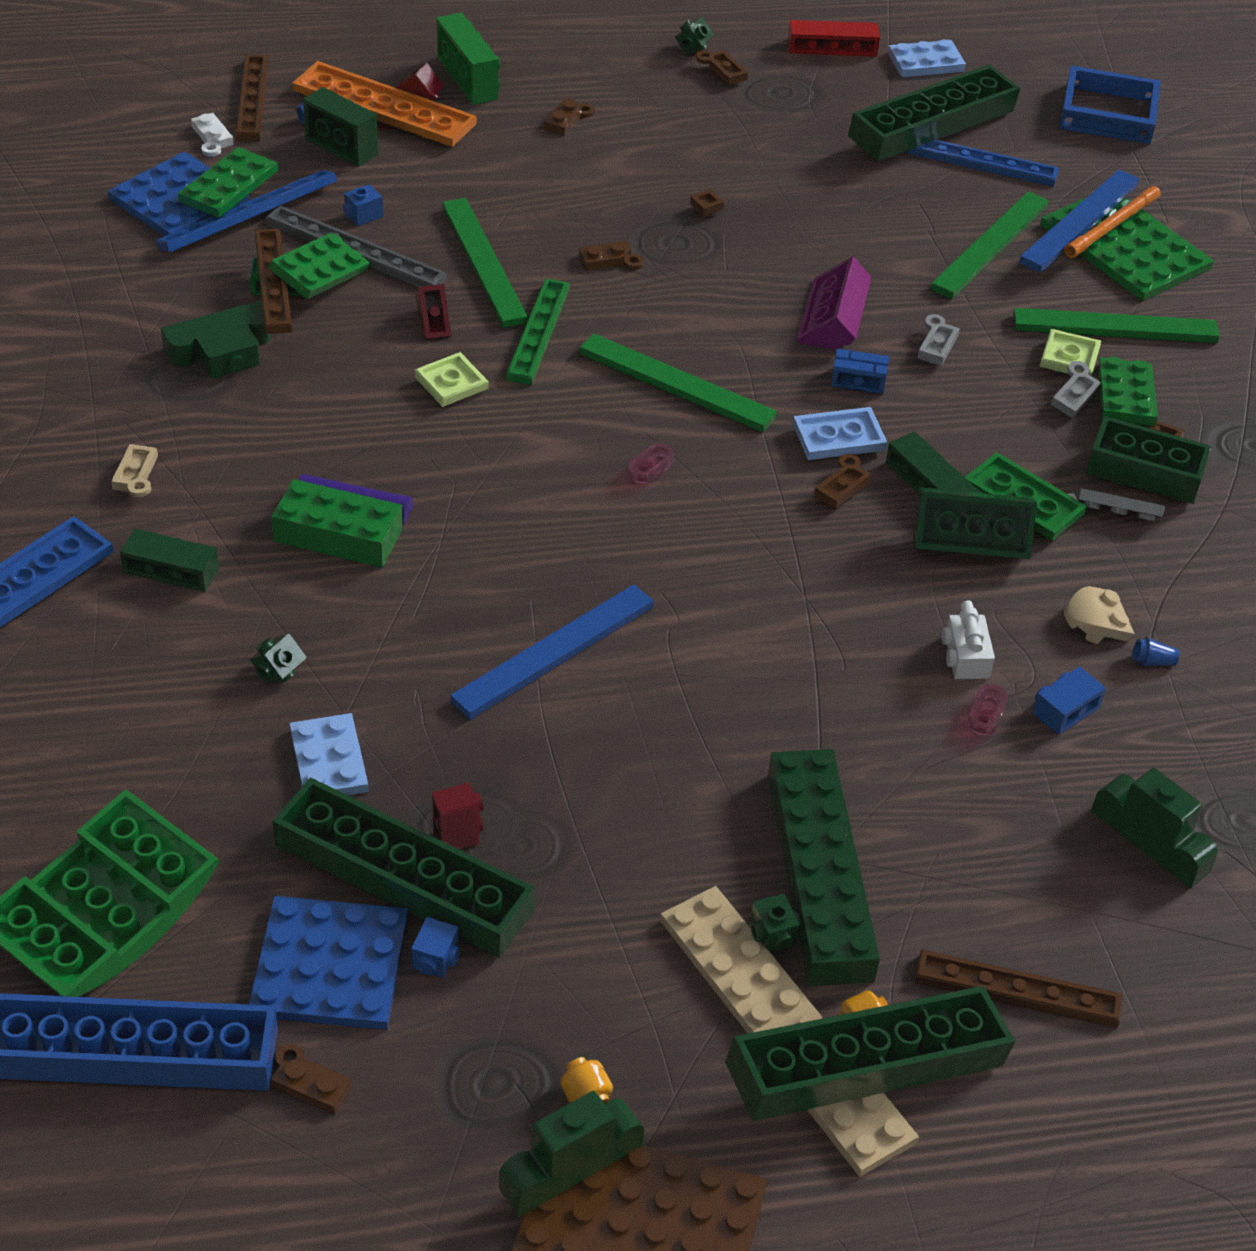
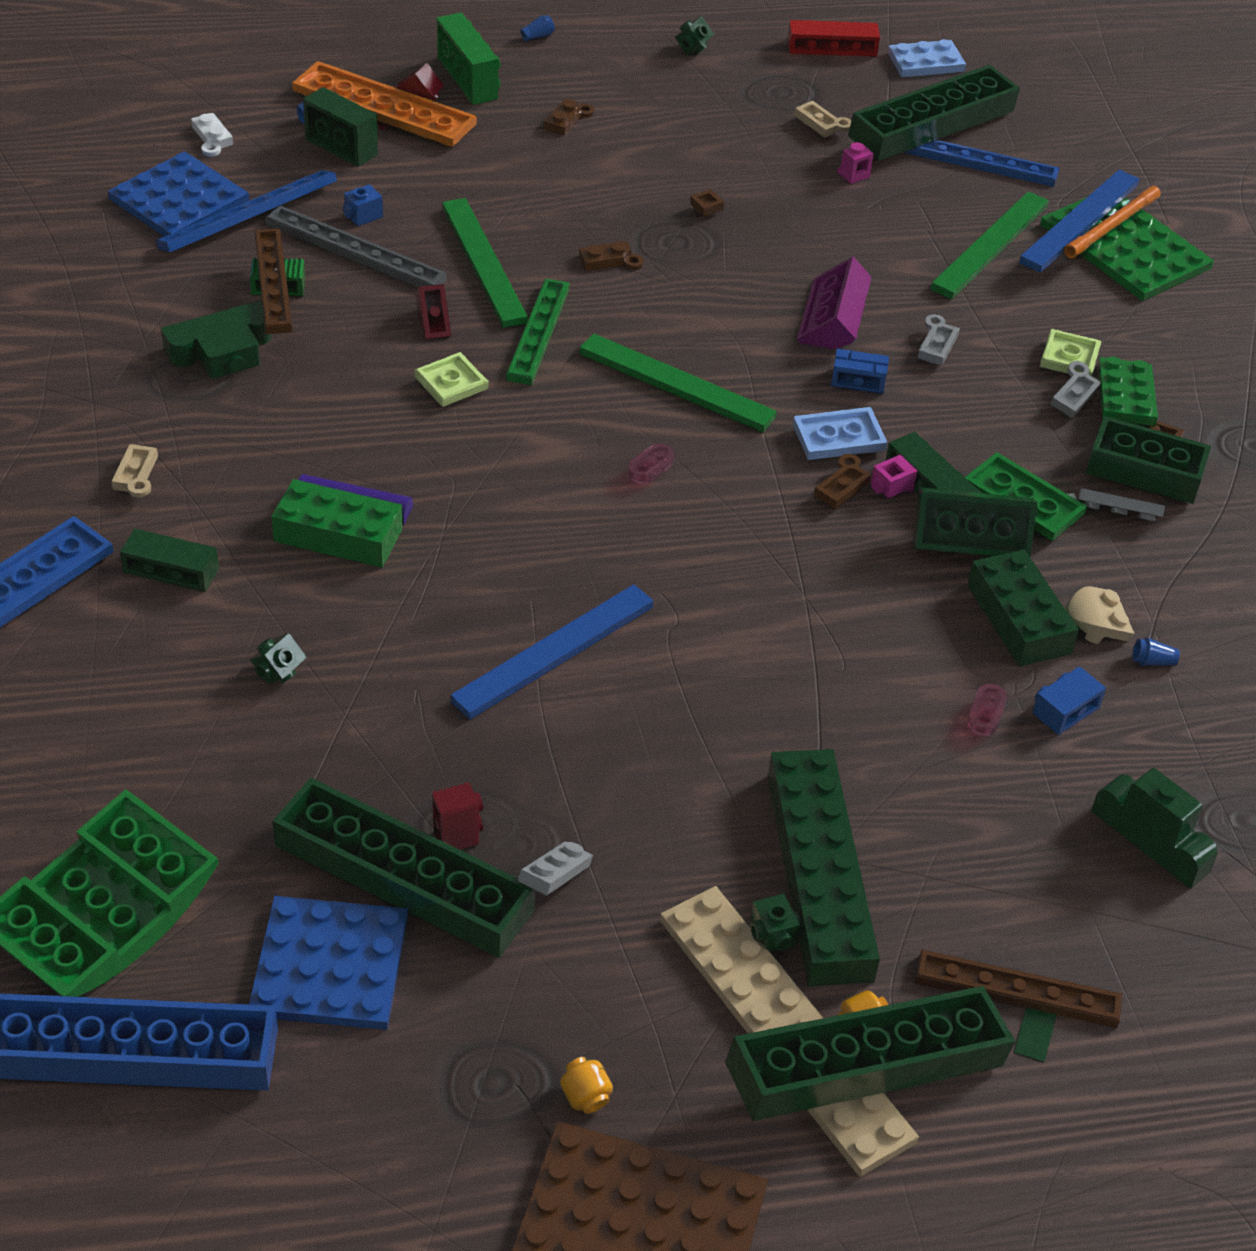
green plate [178,147,278,218] -> none
reddish brown tile [236,55,269,141] -> none
green plate [268,233,370,299] -> none
reddish brown hinge [271,1044,352,1114] -> none
light blue plate [290,713,369,795] -> none
blue brick [411,917,460,978] -> none
dark green brick [499,1091,644,1217] -> none
reddish brown hinge [696,50,748,86] -> none
white brick [942,601,995,679] -> none
green tile [1013,308,1220,343] -> none
blue window [1059,66,1161,144] -> none
none -> light grey plate [518,842,593,895]
none -> blue cone [520,15,555,42]
none -> tan hinge [794,101,851,138]
none -> dark pink brick [837,142,873,184]
none -> dark pink brick [871,455,917,498]
none -> dark green brick [967,549,1079,667]
none -> dark green sticker [1014,1008,1057,1062]

